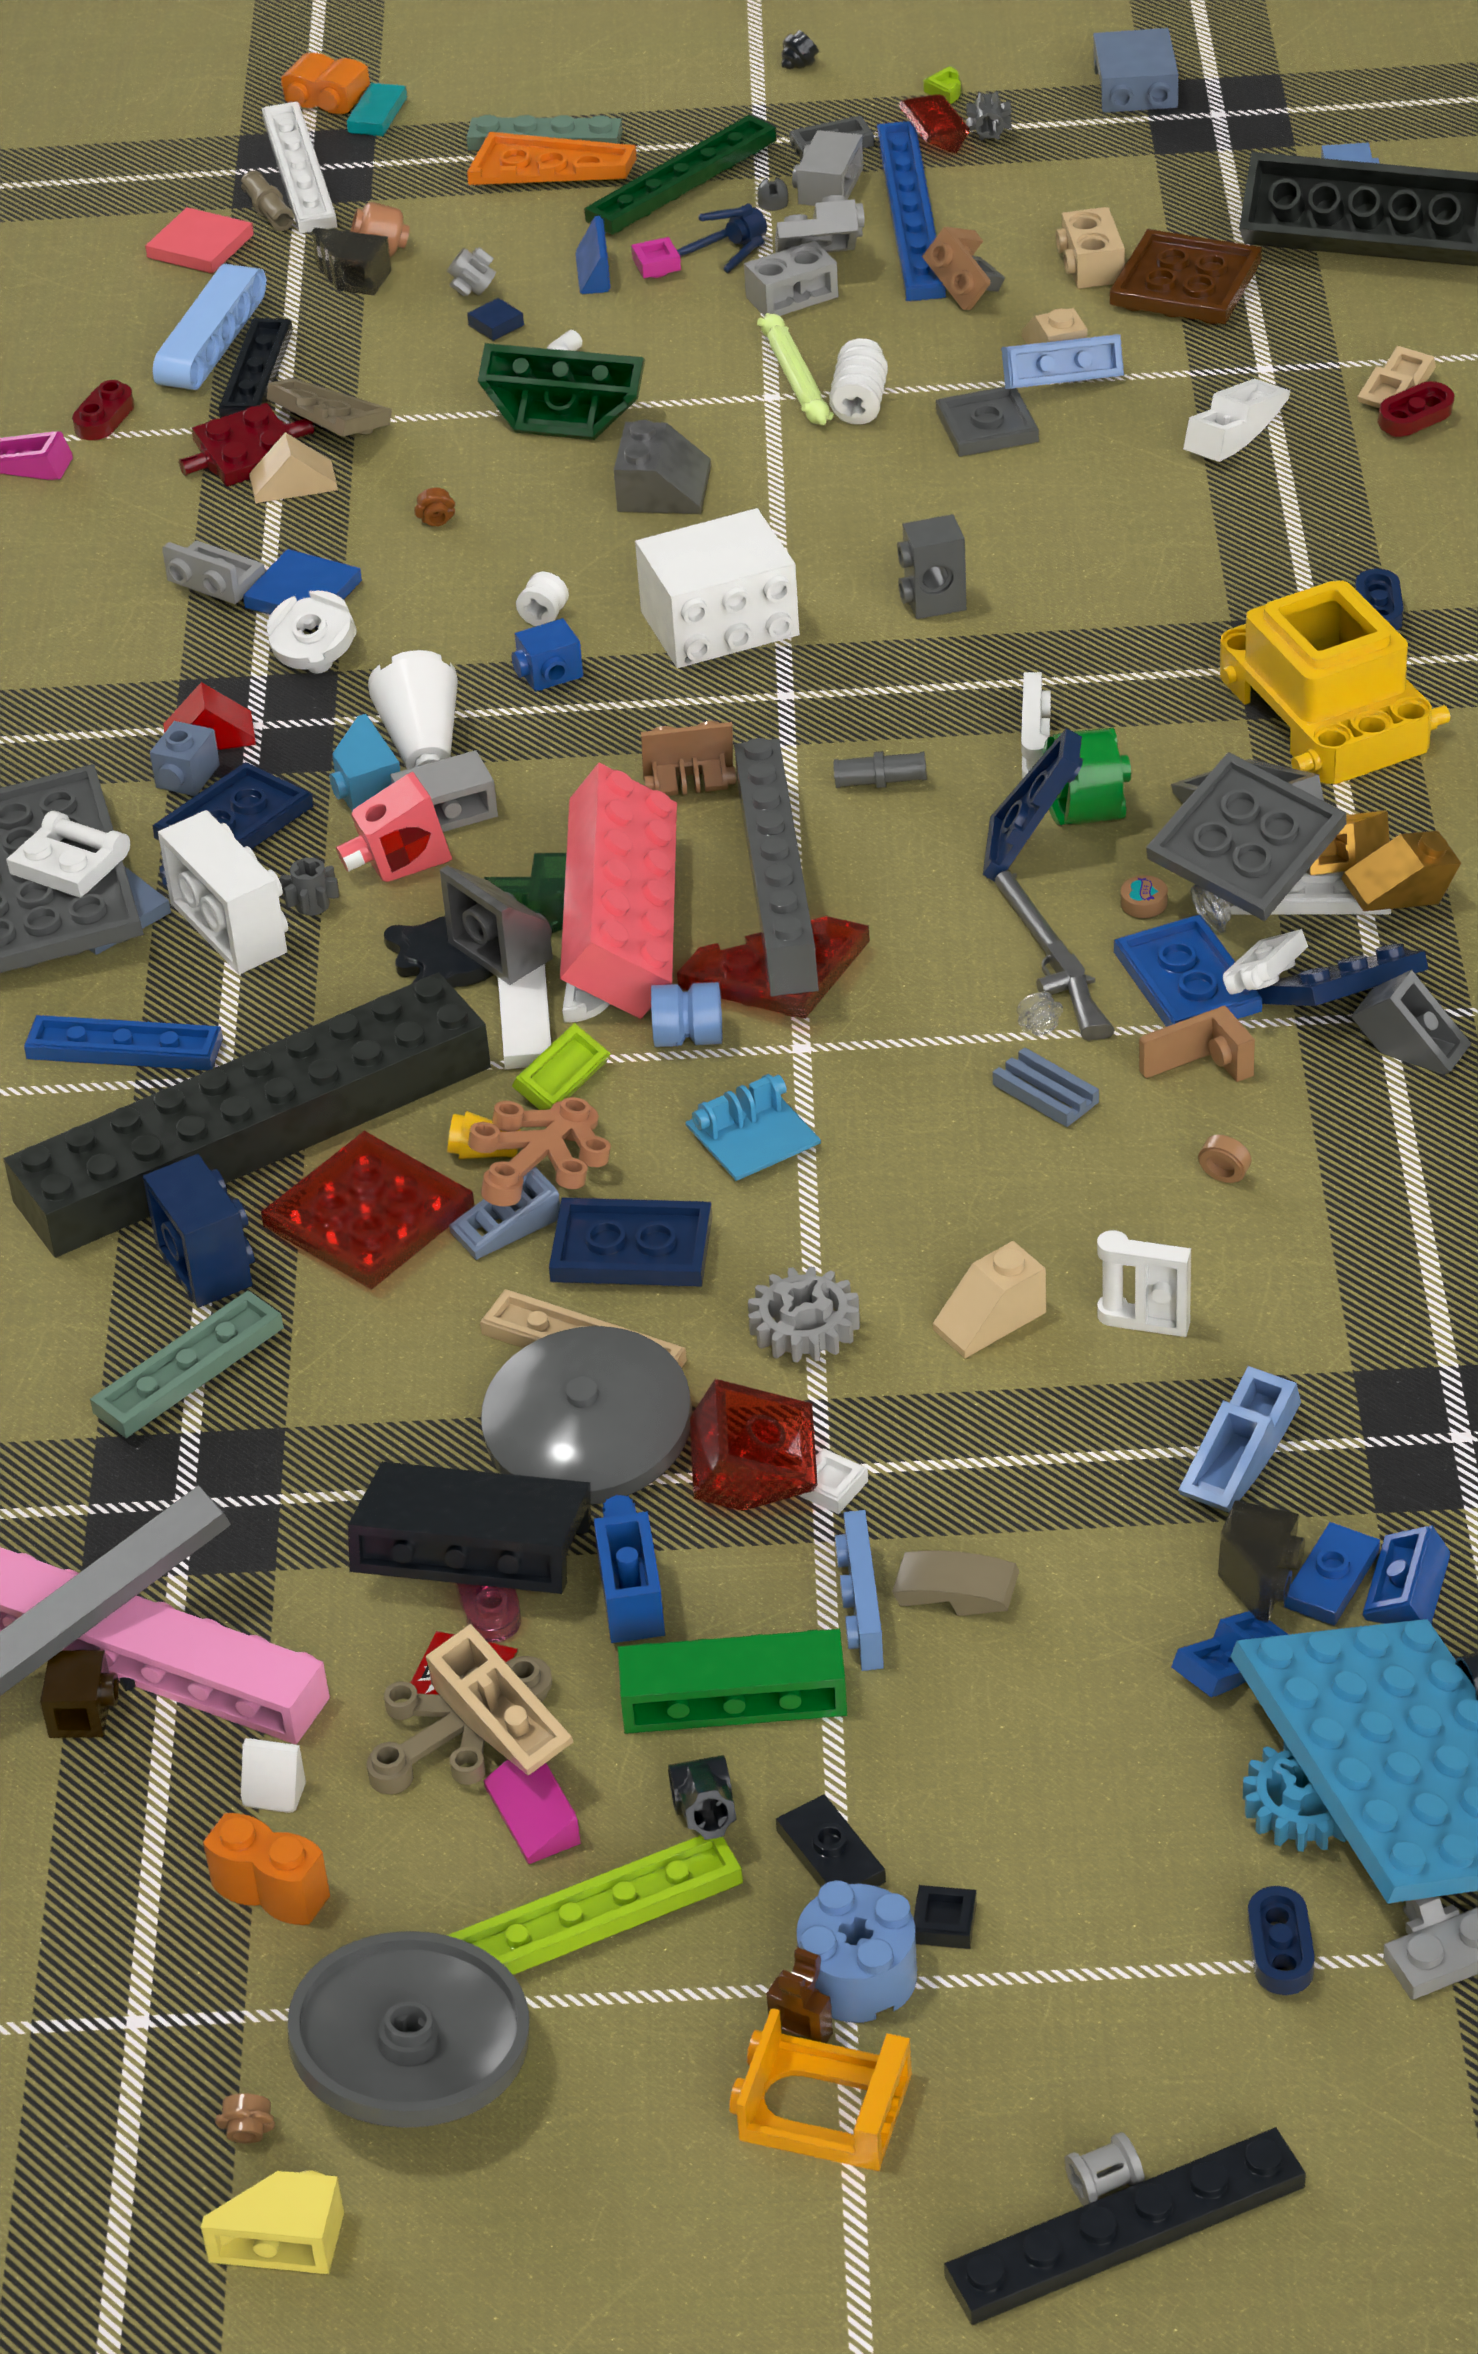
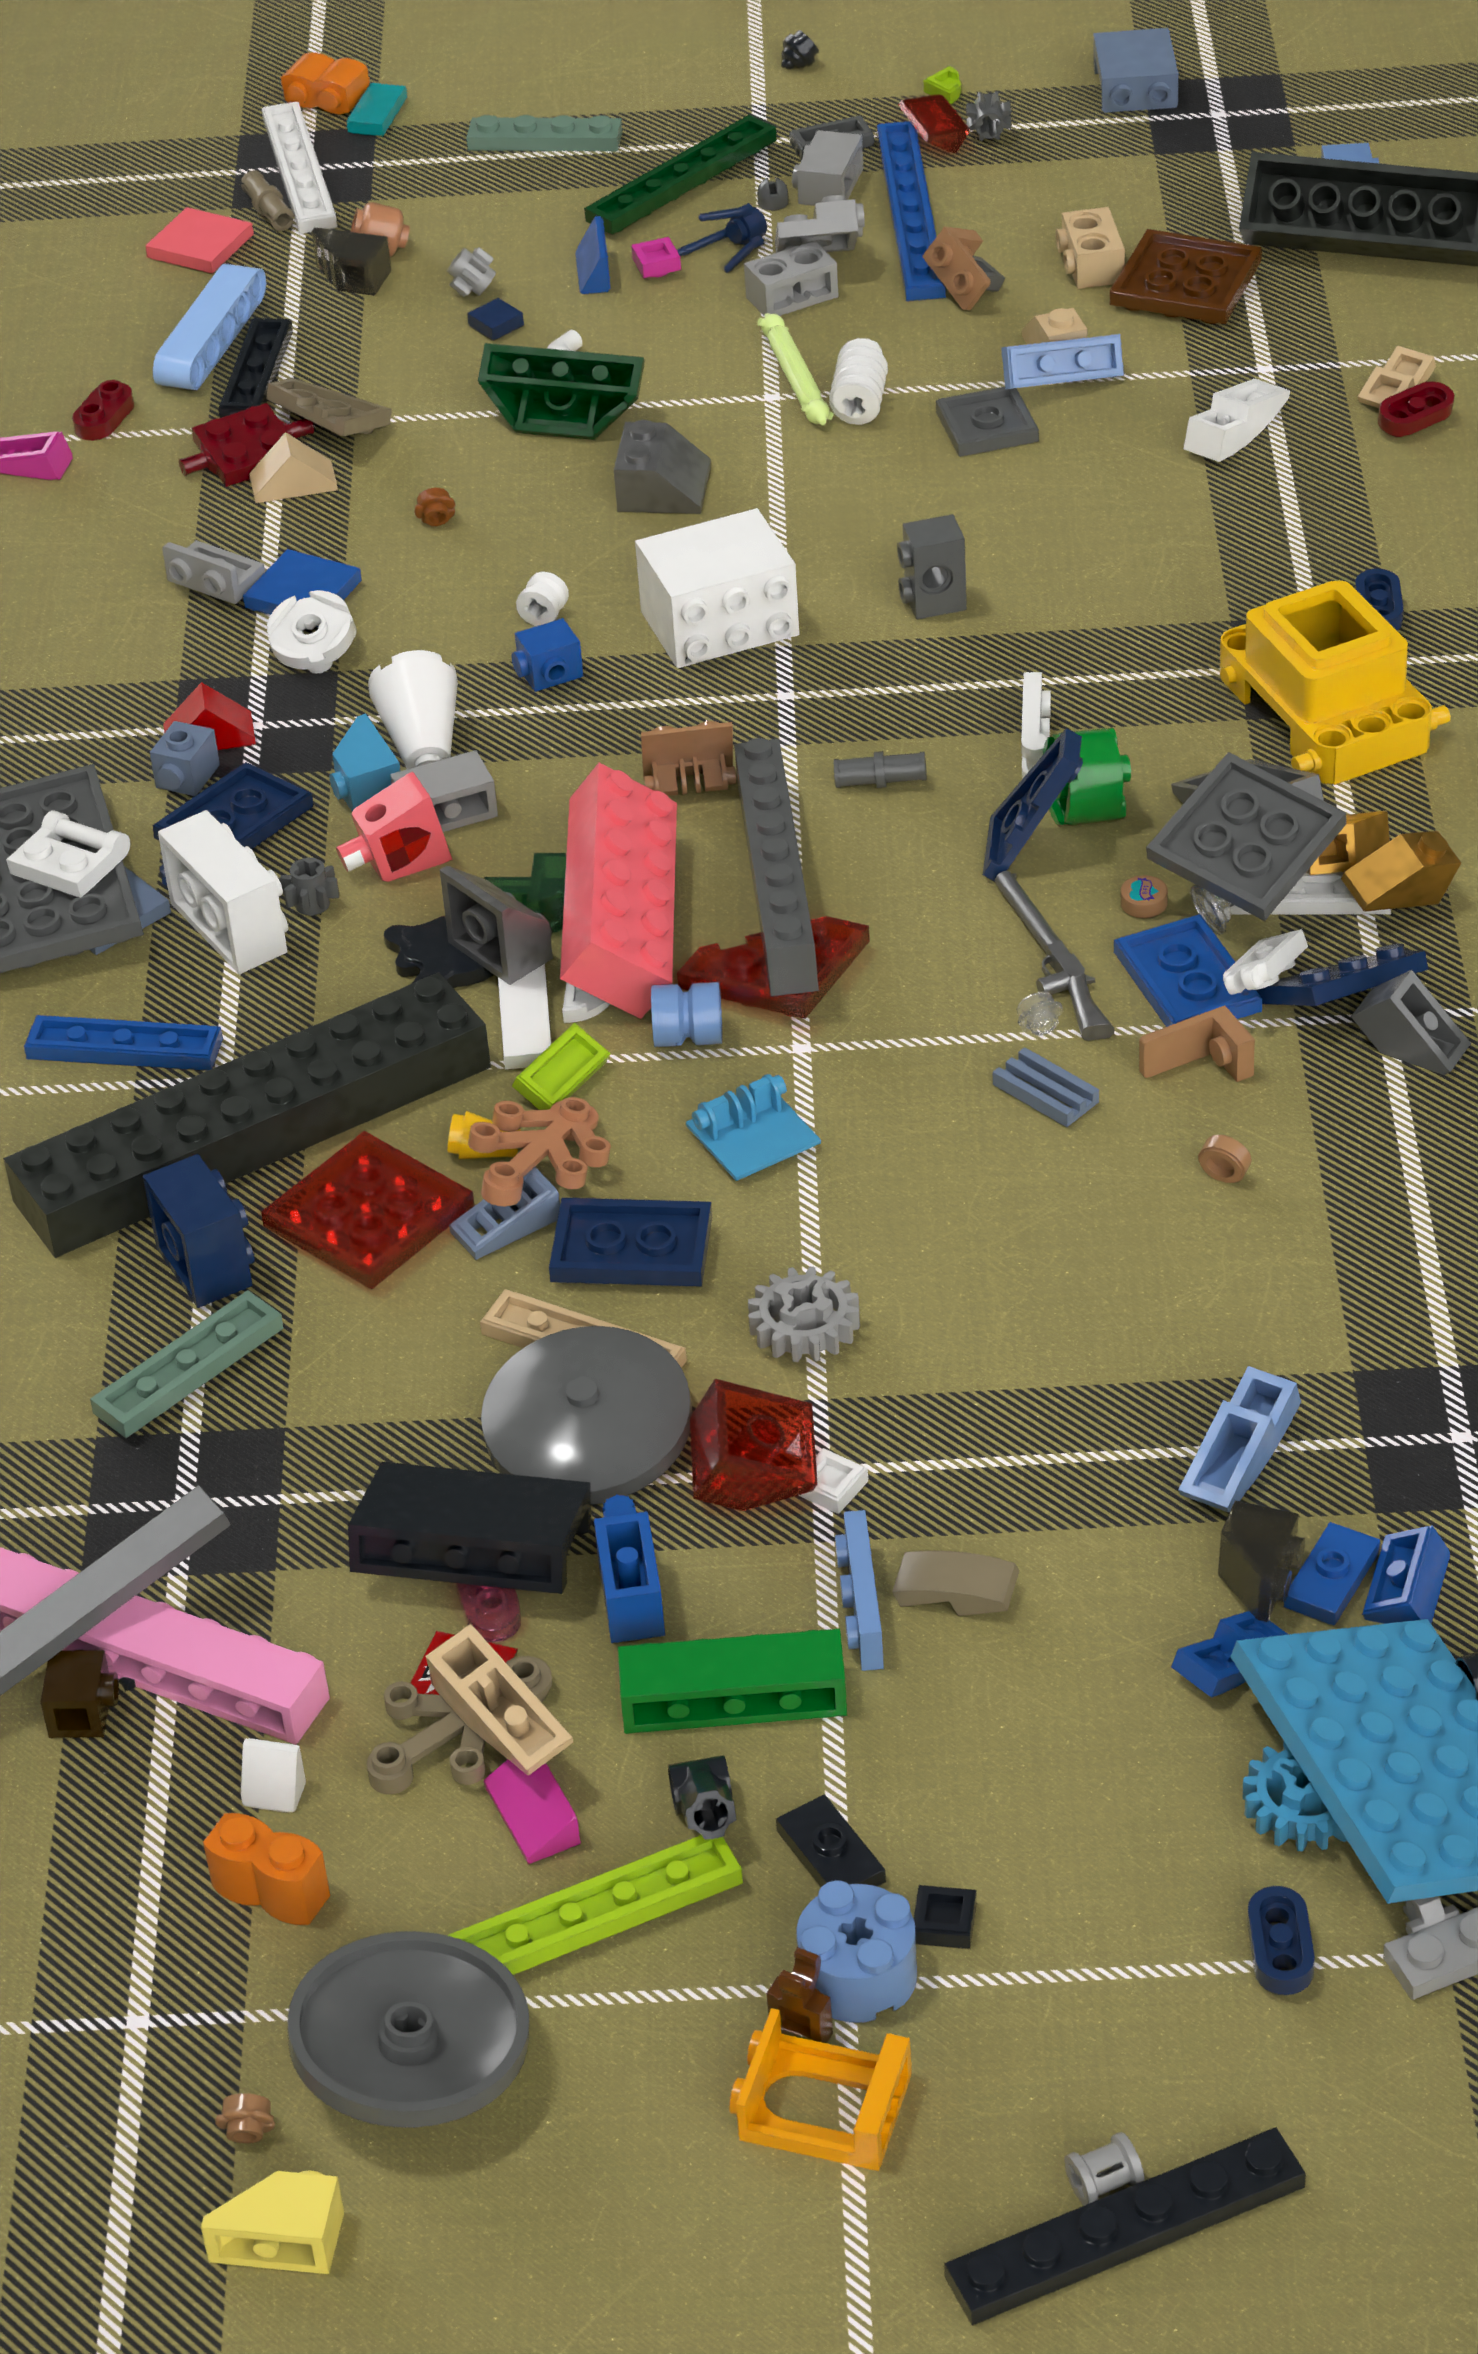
orange wing [467,132,637,185] -> none
tan slope [933,1241,1046,1358] -> none
white plate [1097,1230,1191,1337] -> none

